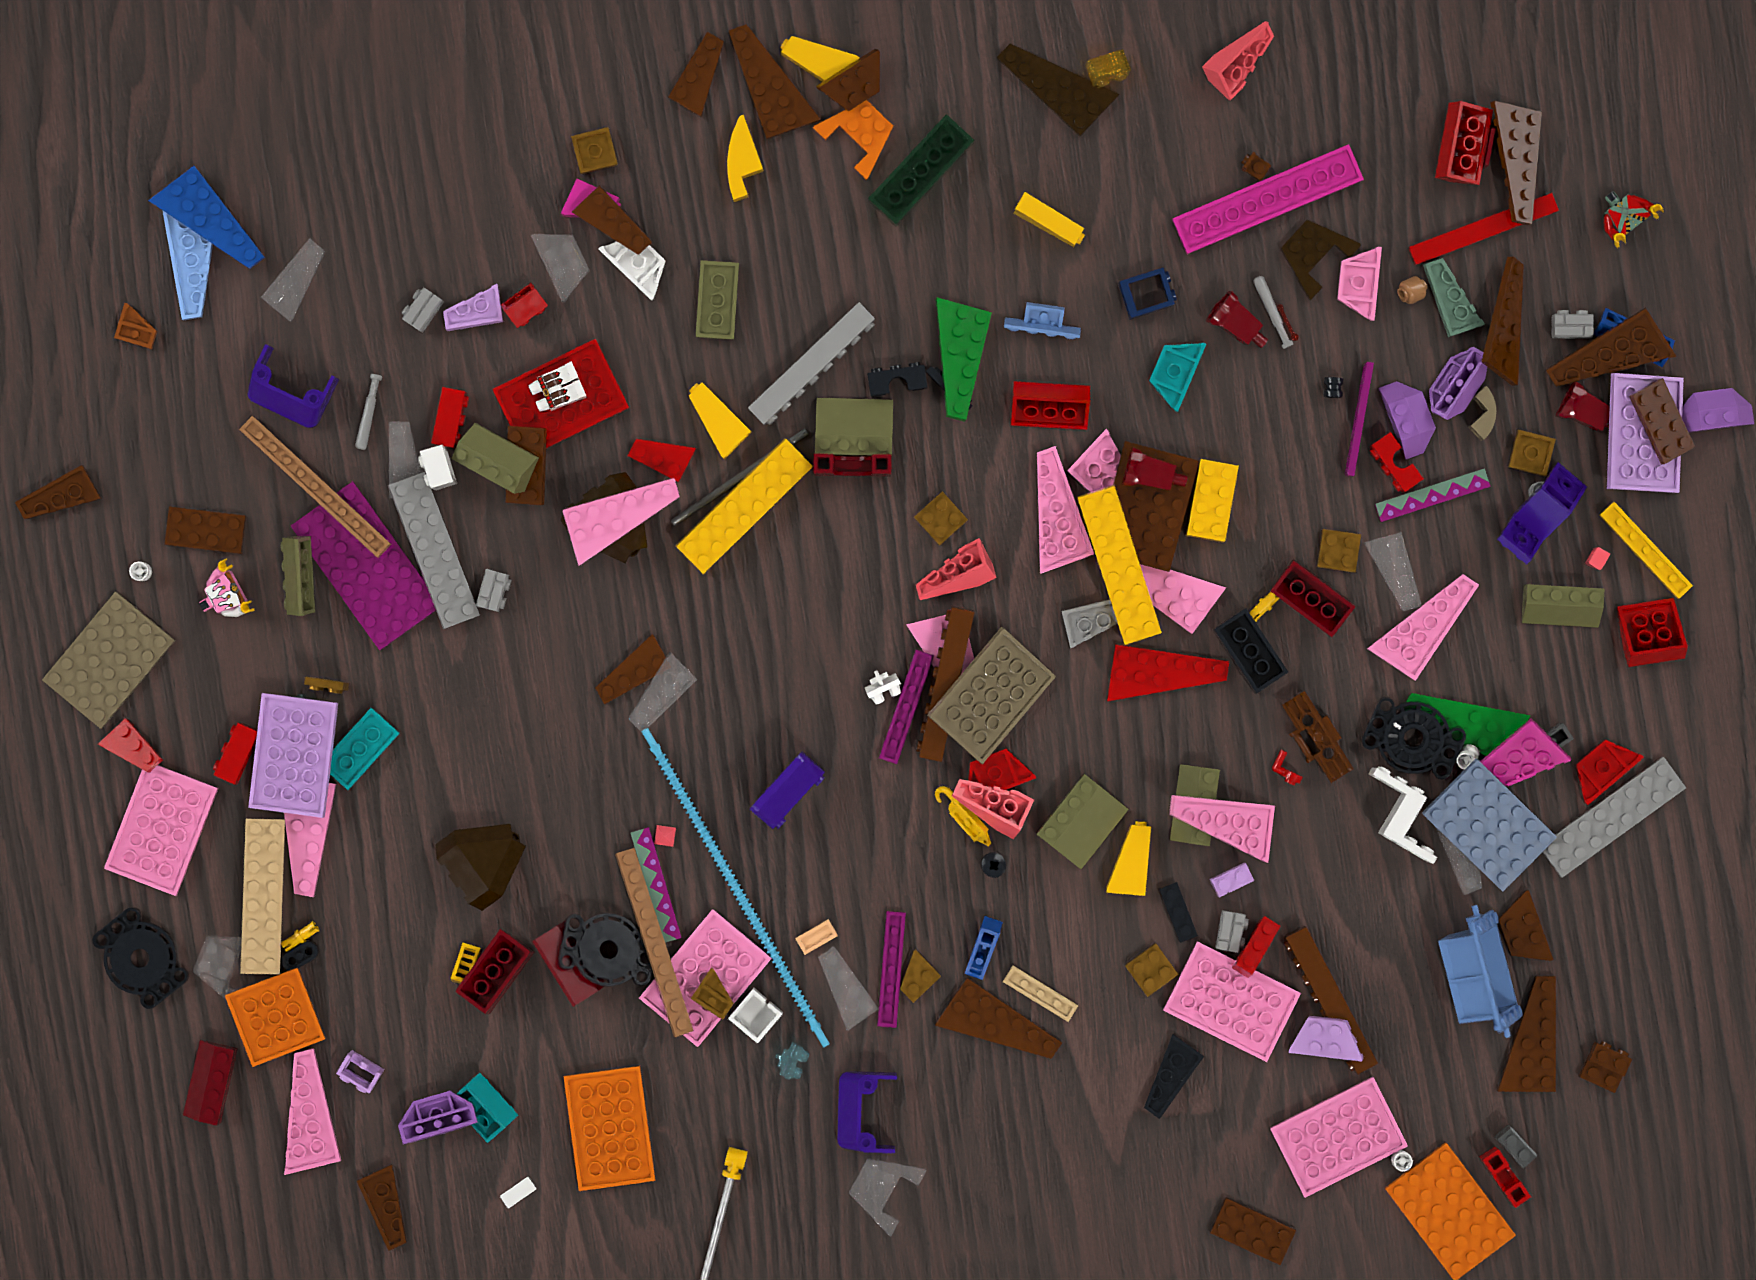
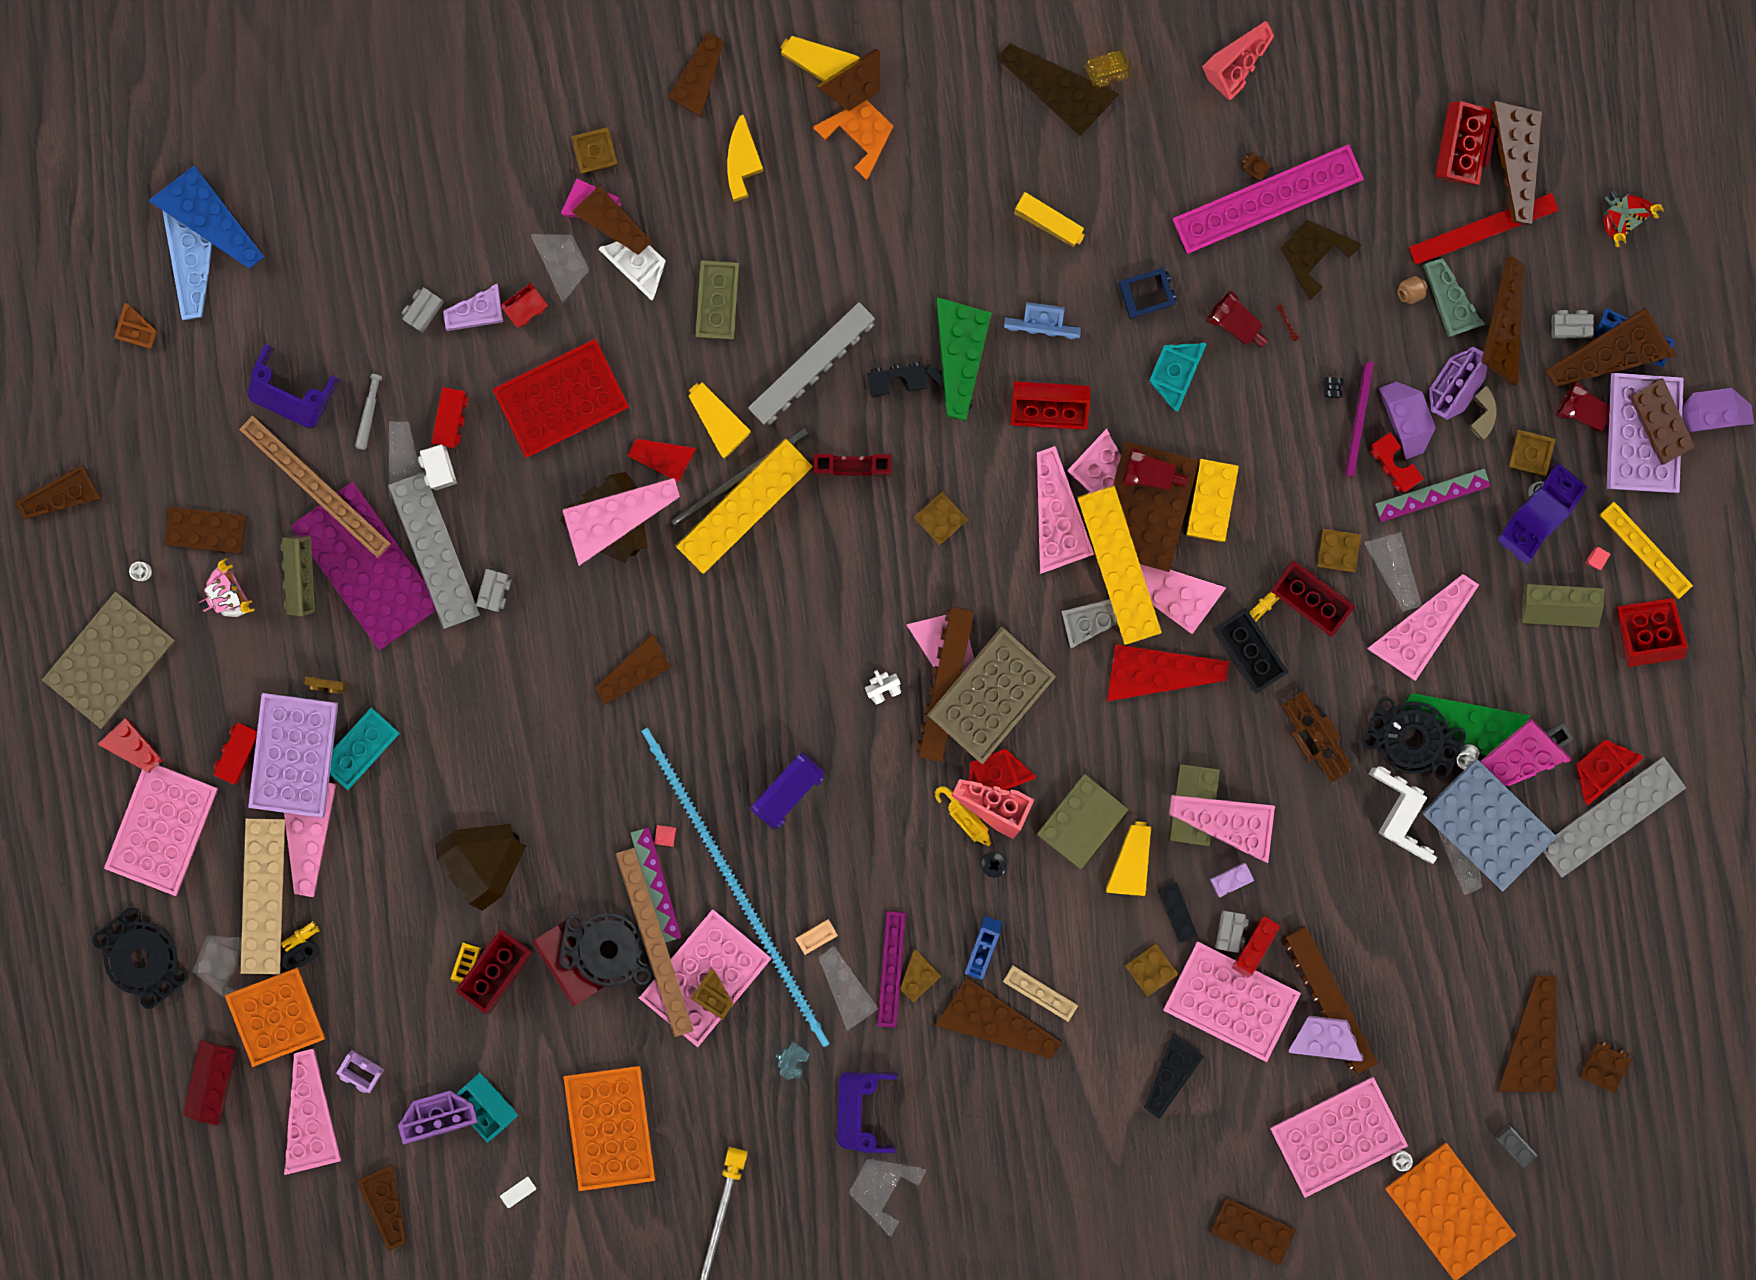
clear wing [261,238,325,322] -> none
olive slope [452,423,539,494] -> none
reddish brown plate [506,426,547,505] -> none
white hips [528,361,587,412] -> none
clear wing [628,652,697,733] -> none
reddish brown wing [728,24,821,139] -> none
white piece [728,988,783,1044] -> none
olive slope [815,398,893,457] -> none
clear green brick [868,114,975,227] -> none
magenta tile [879,649,934,764] -> none
coral wedge [916,538,997,600] -> none
light grey piece [1253,276,1293,349] -> none
red plate [1272,750,1303,786] -> none
bright pink wing [1337,247,1382,321] -> none
medium blue piece [1438,905,1522,1038] -> none
red arch [1479,1146,1531,1208] -> none
reddish brown wing [1498,890,1553,961] -> none

